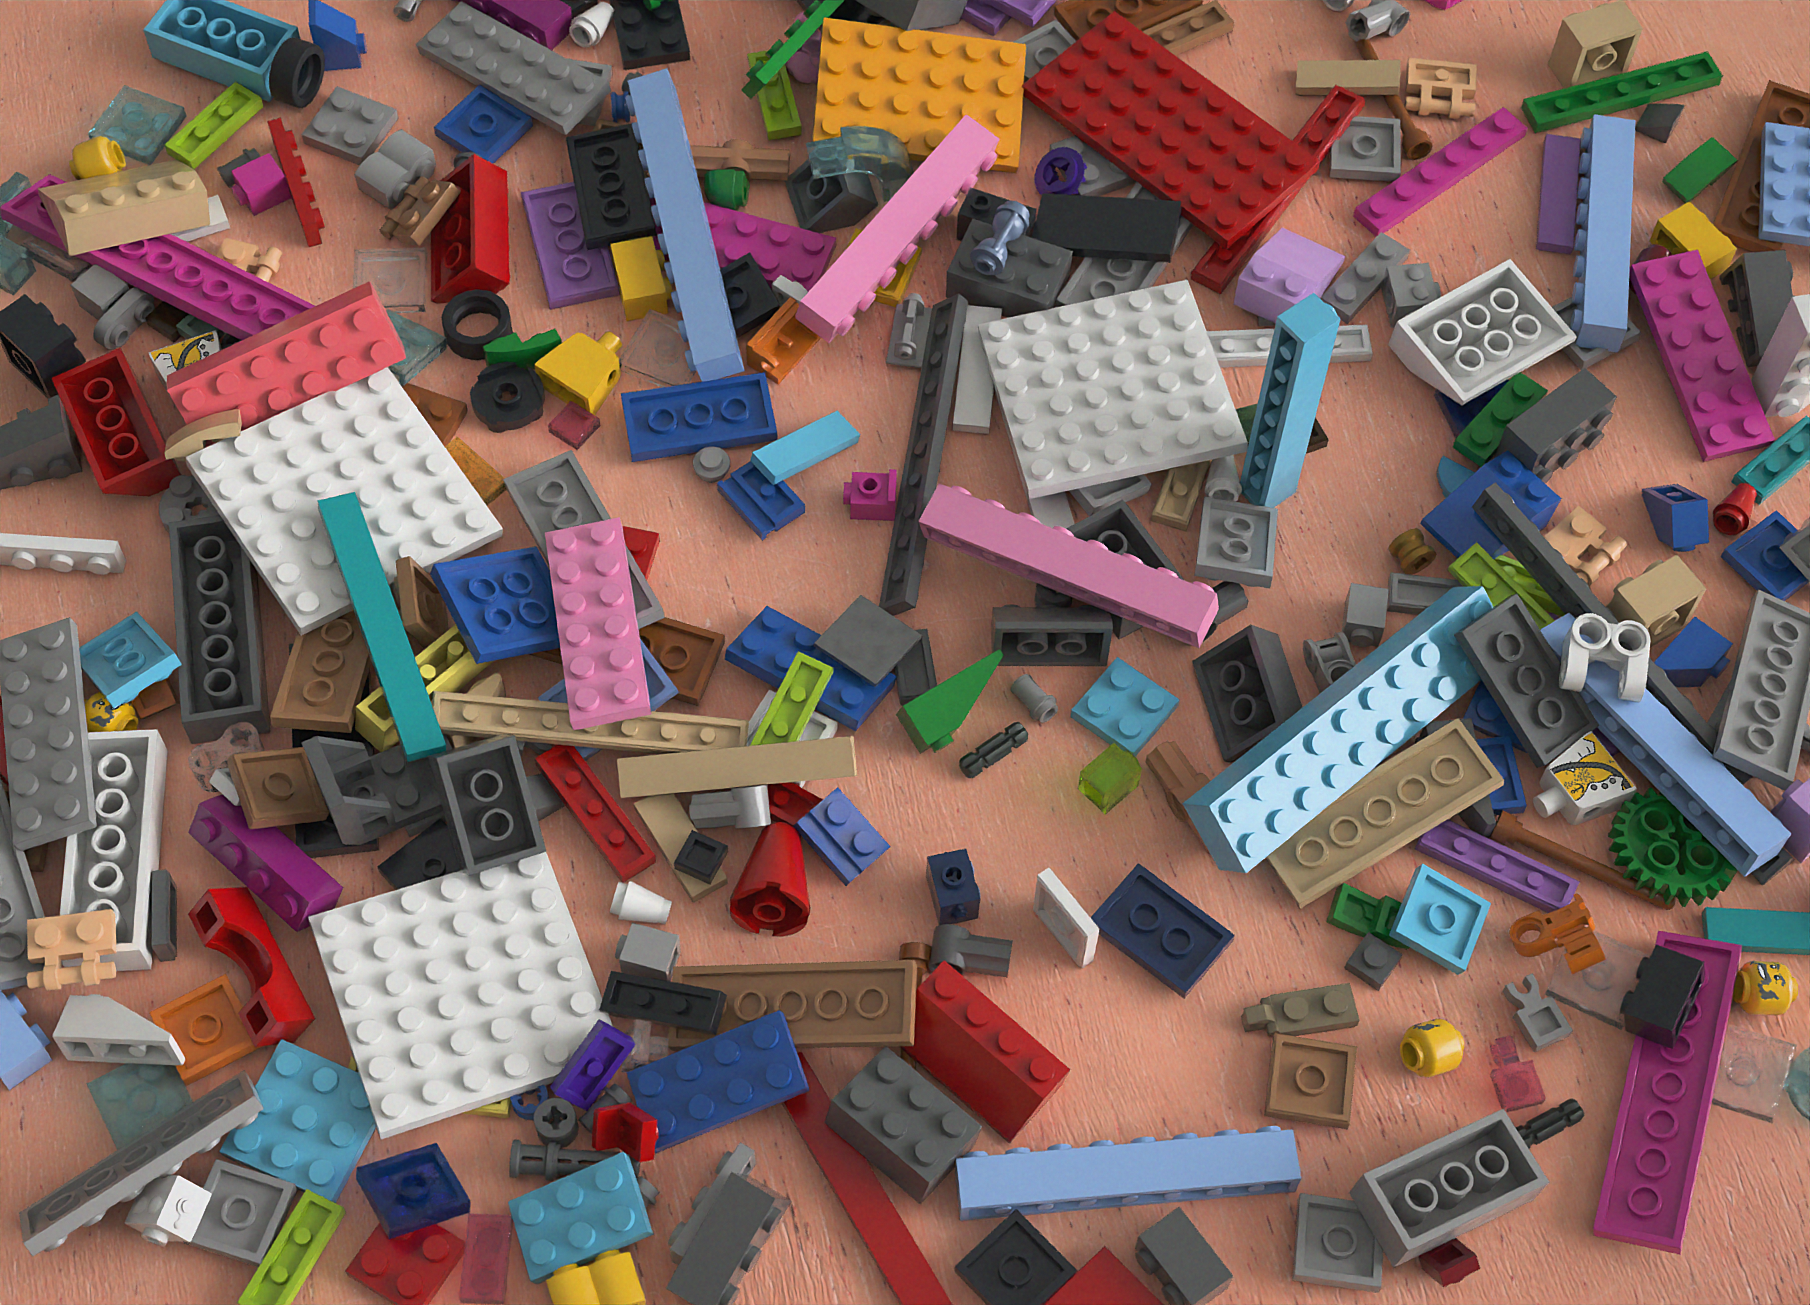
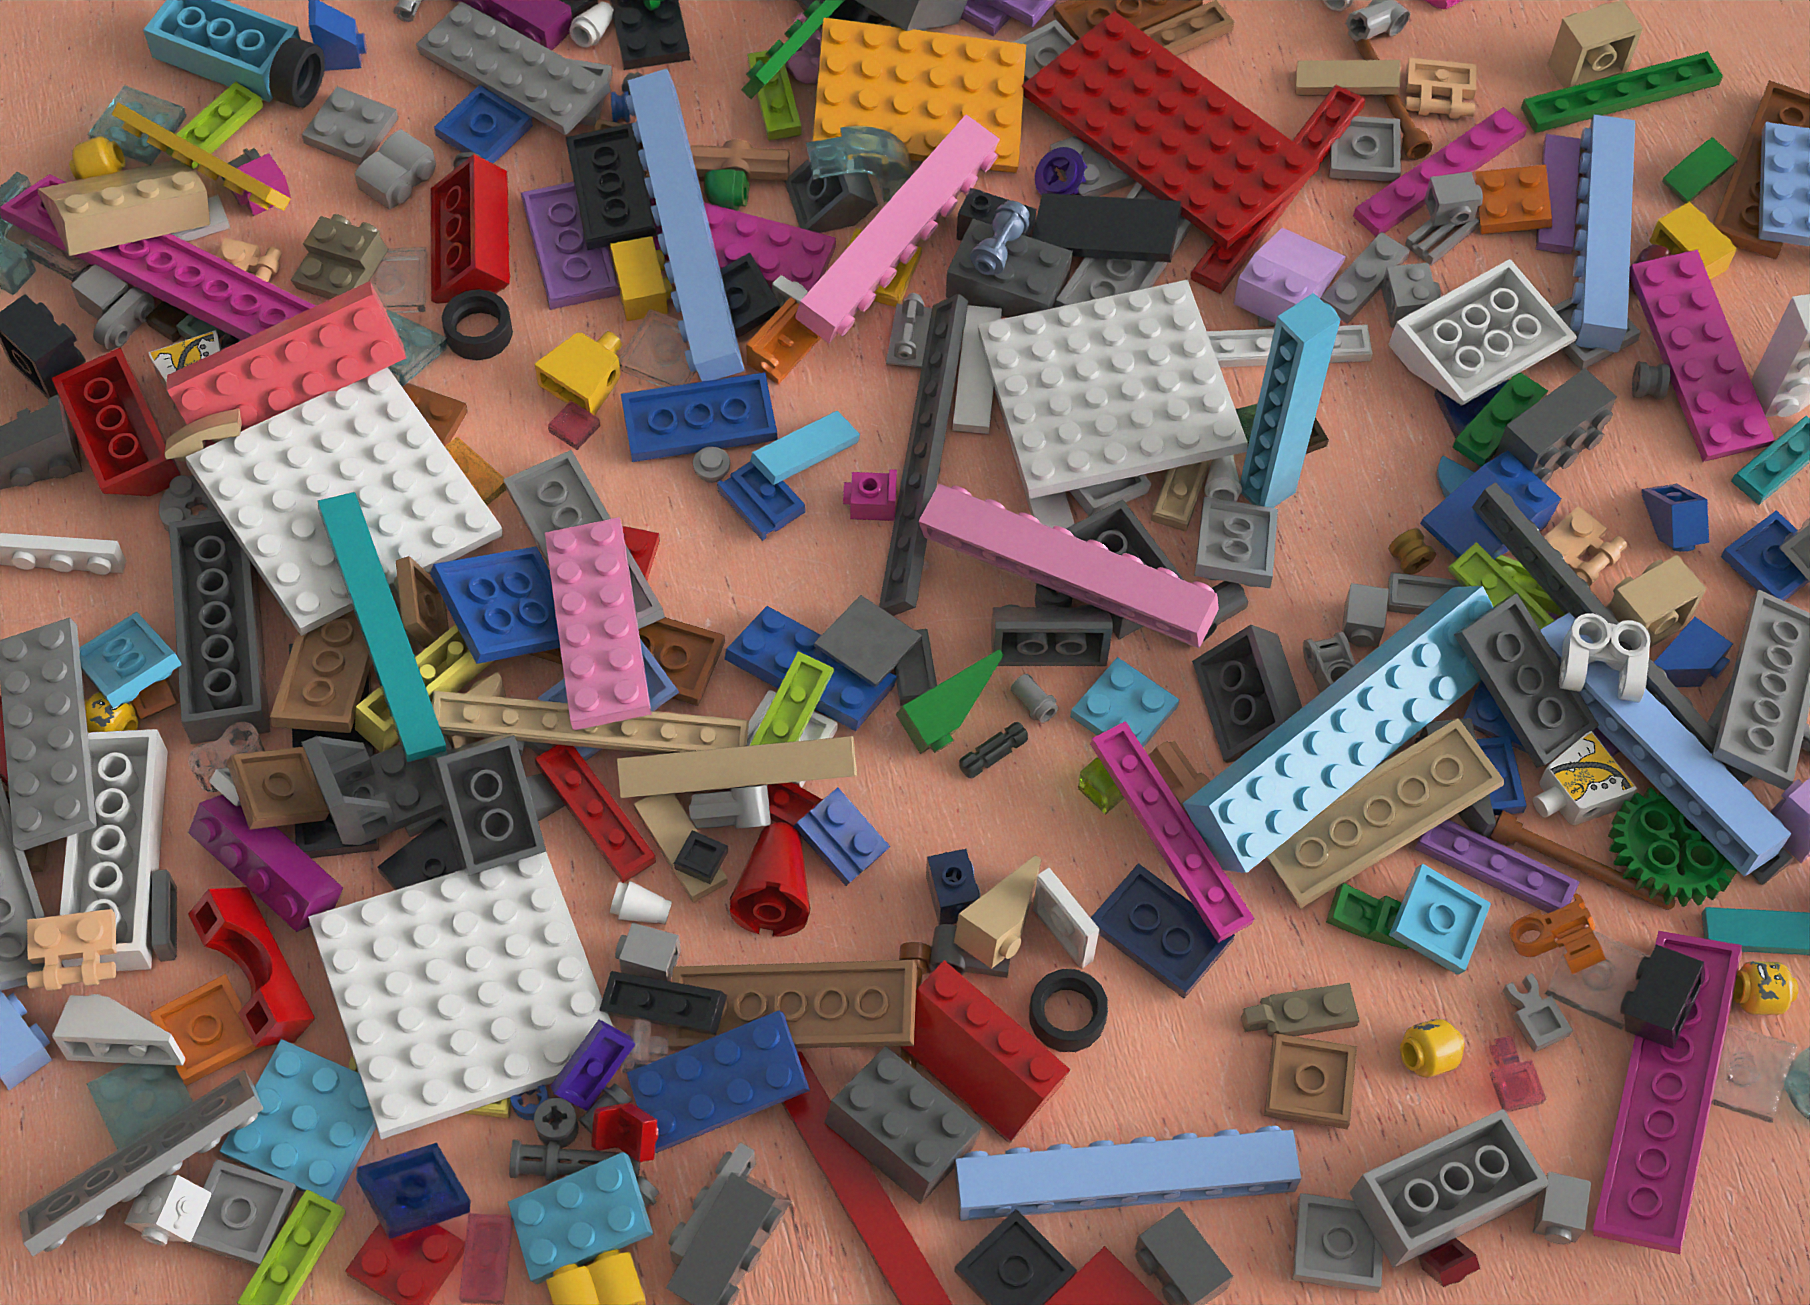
red plate [267,118,325,247] -> none
medium nougat plate [379,176,461,246] -> none
black plate [470,362,545,433] -> none
green slope [483,328,562,370] -> none
dark grey plate [1345,932,1403,991] -> none
pearl dark grey axle [1516,1099,1584,1149] -> none
dark grey slope [1635,104,1685,143] -> none
red cone [1713,483,1757,535] -> none
dark grey wedge [1719,250,1793,367] -> none
none -> yellow plate [112,102,290,211]
none -> dark tan plate [291,214,388,299]
none -> tan slope [954,855,1042,969]
none -> black tyre [1029,969,1108,1052]
none -> dark pink plate [1090,721,1255,943]
none -> light grey tile [1405,217,1480,266]
none -> light grey brick [1424,172,1483,226]
none -> orange plate [1475,164,1552,234]
none -> light grey brick [1533,1172,1591,1244]
none -> dark grey wheel [1632,361,1670,400]

